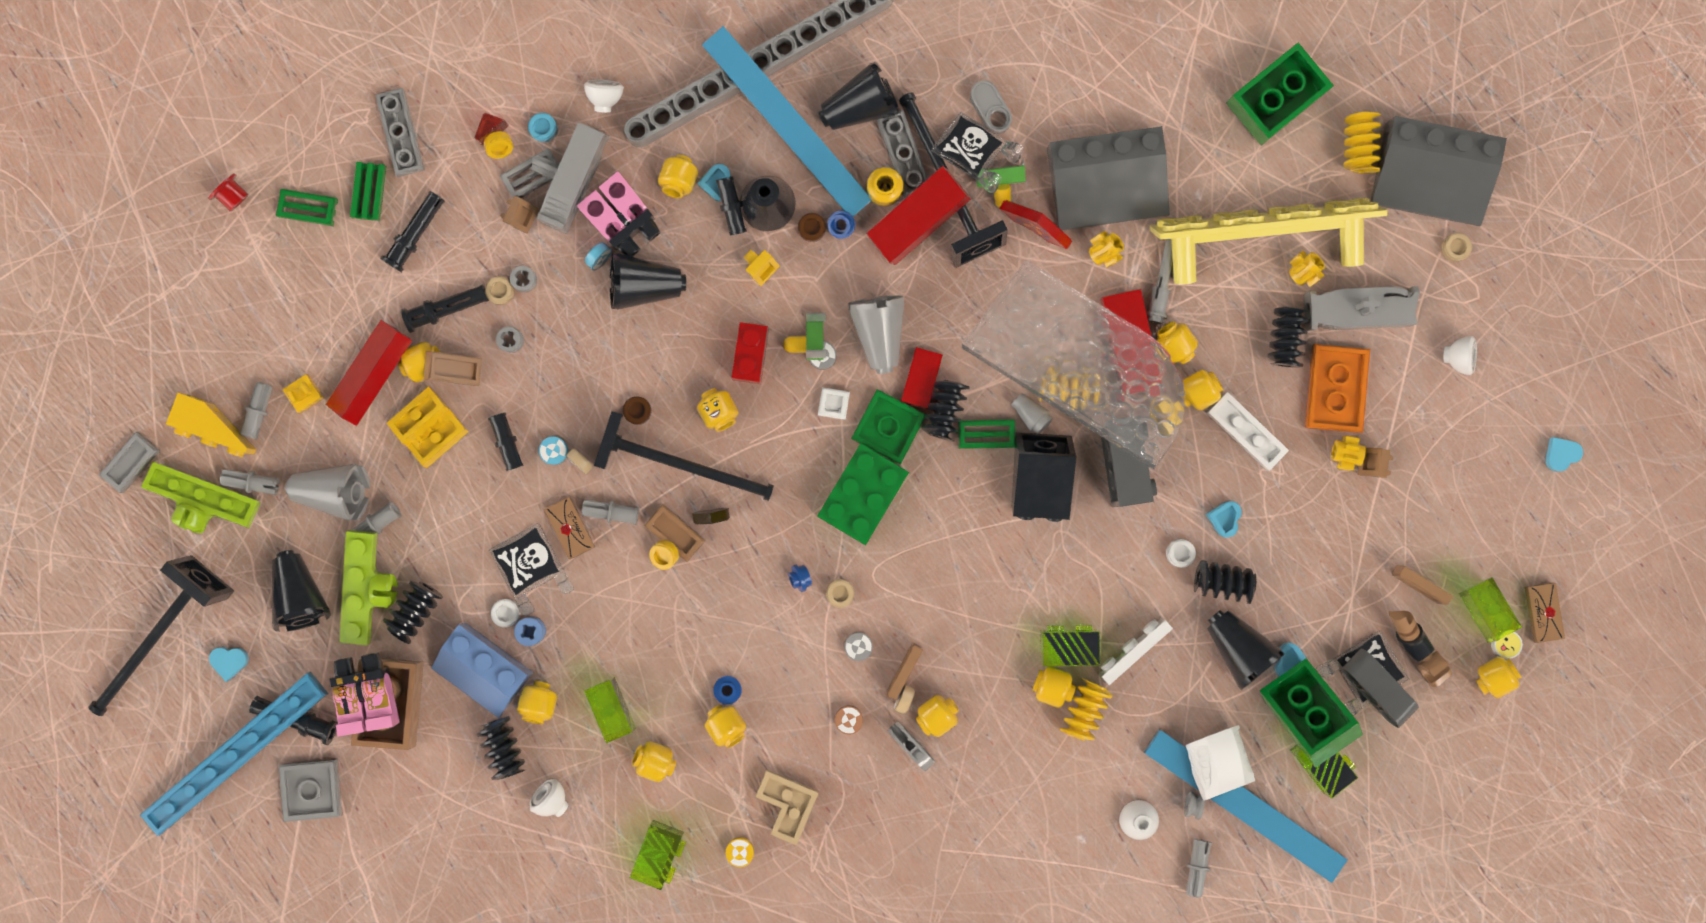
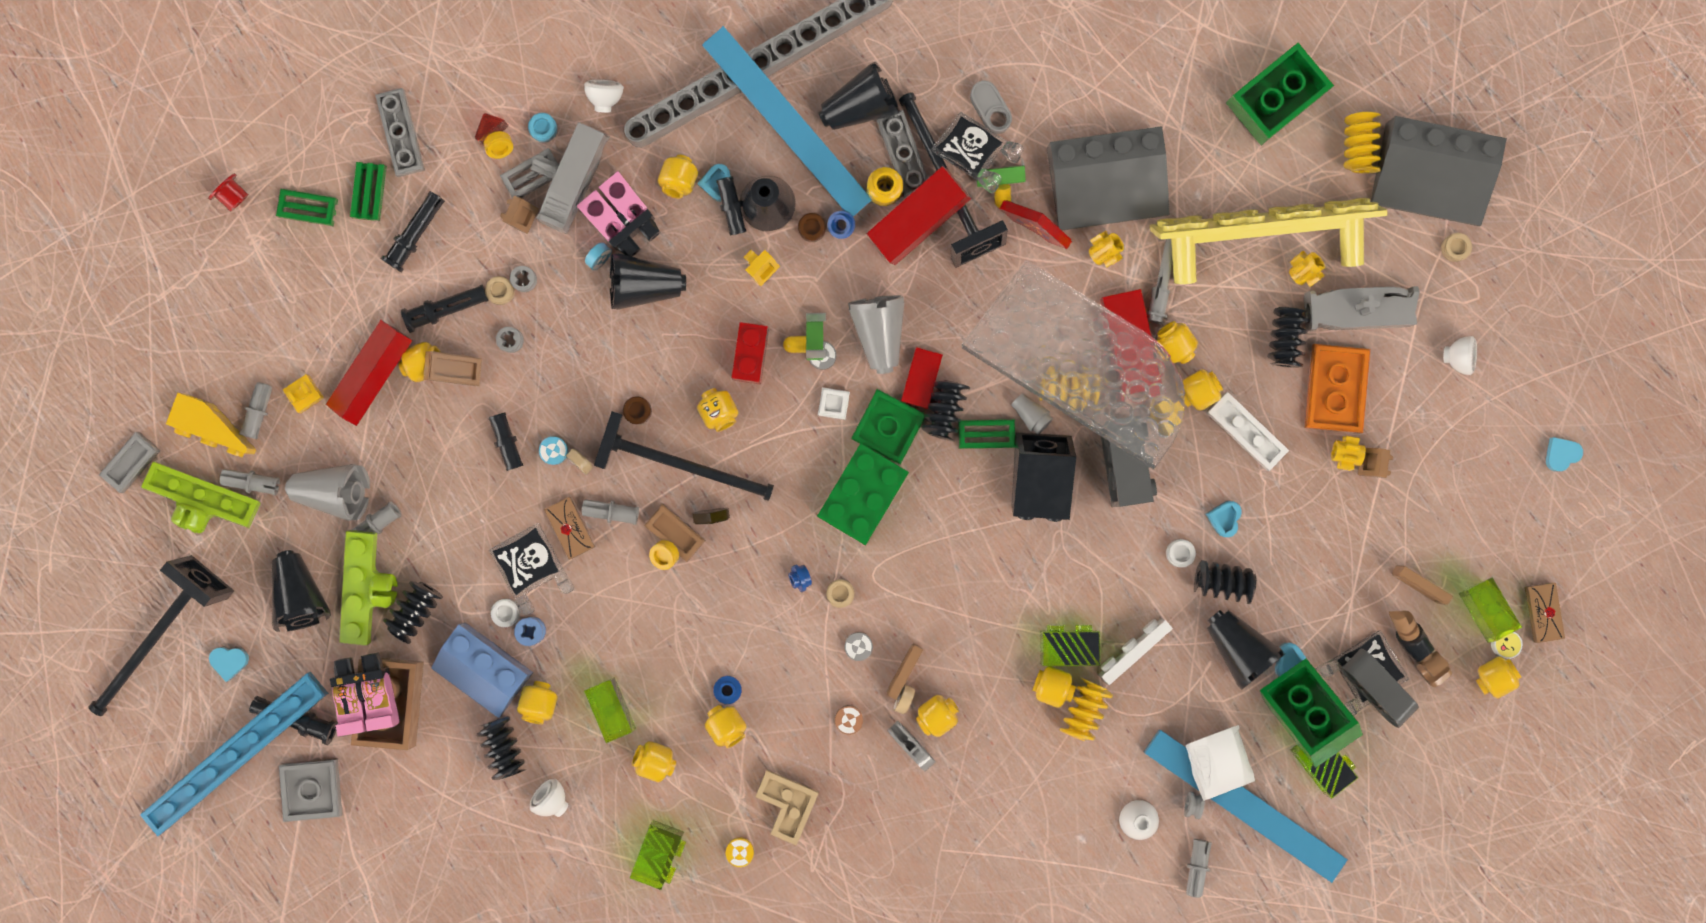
yellow slope [386,386,469,469] -> none

